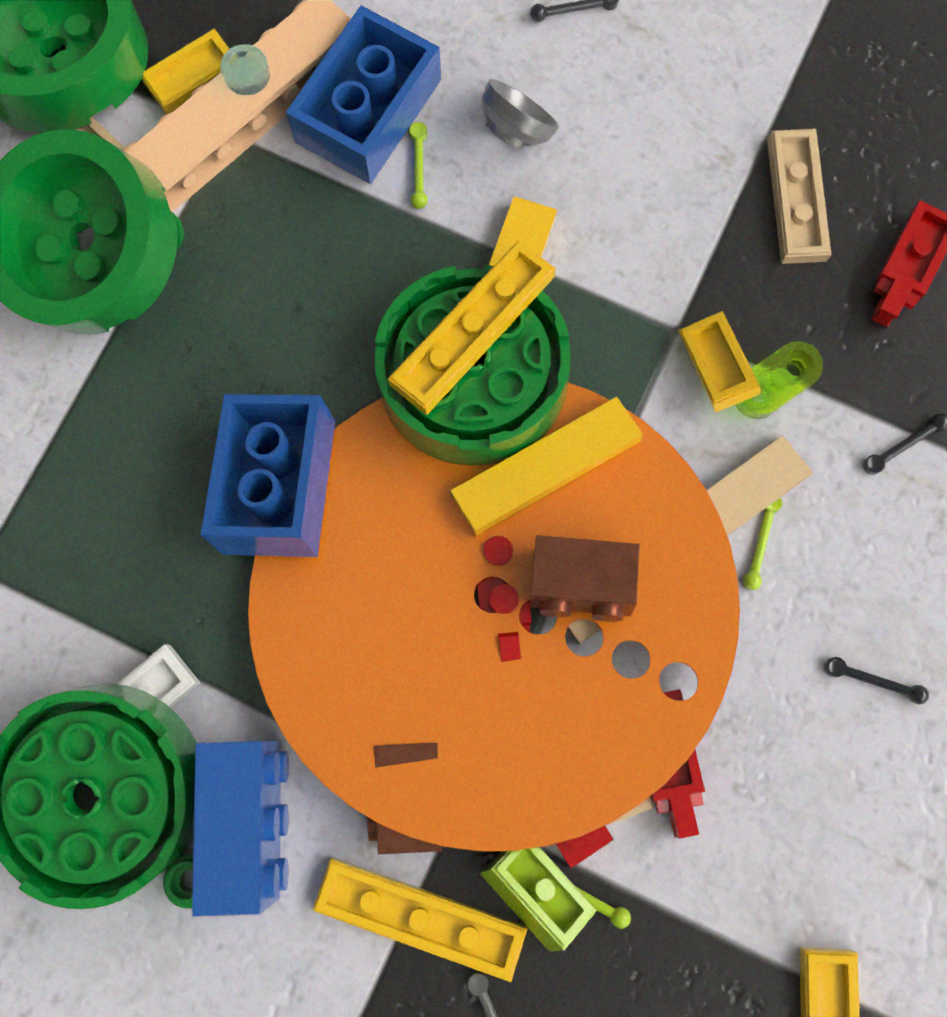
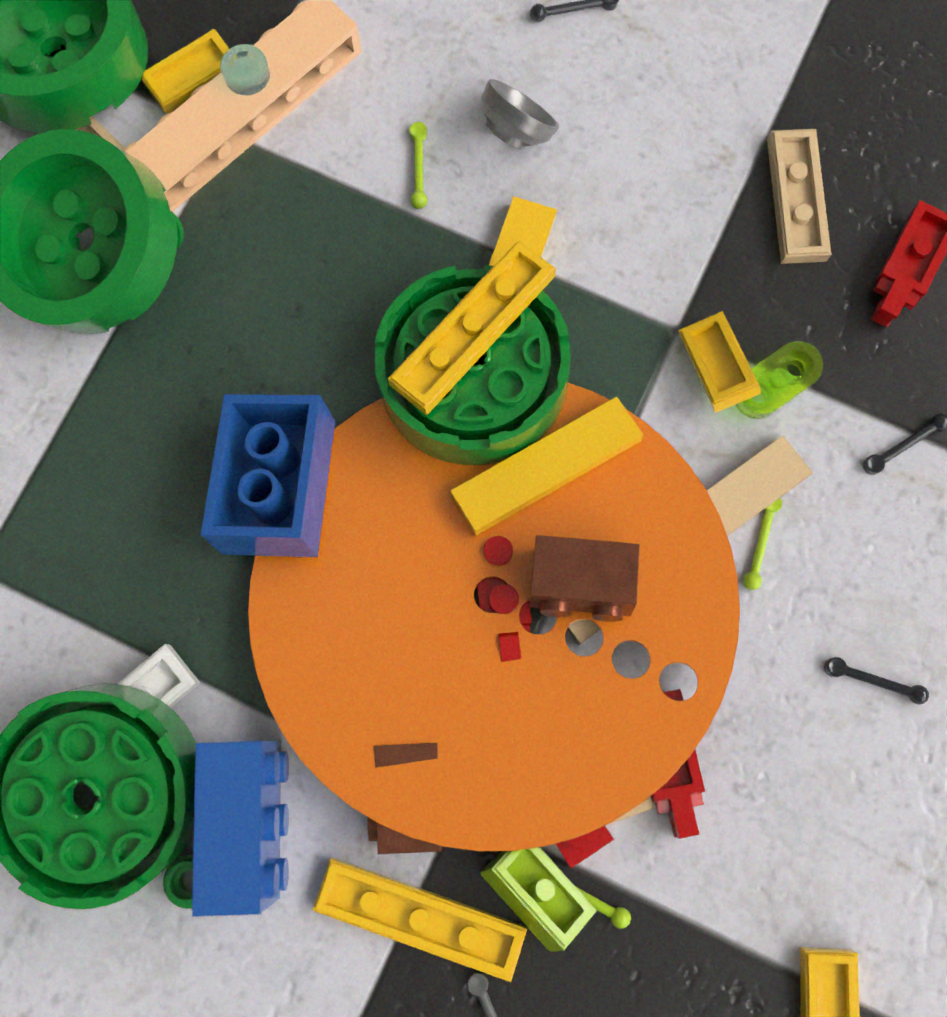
blue brick [285,5,441,185] -> none

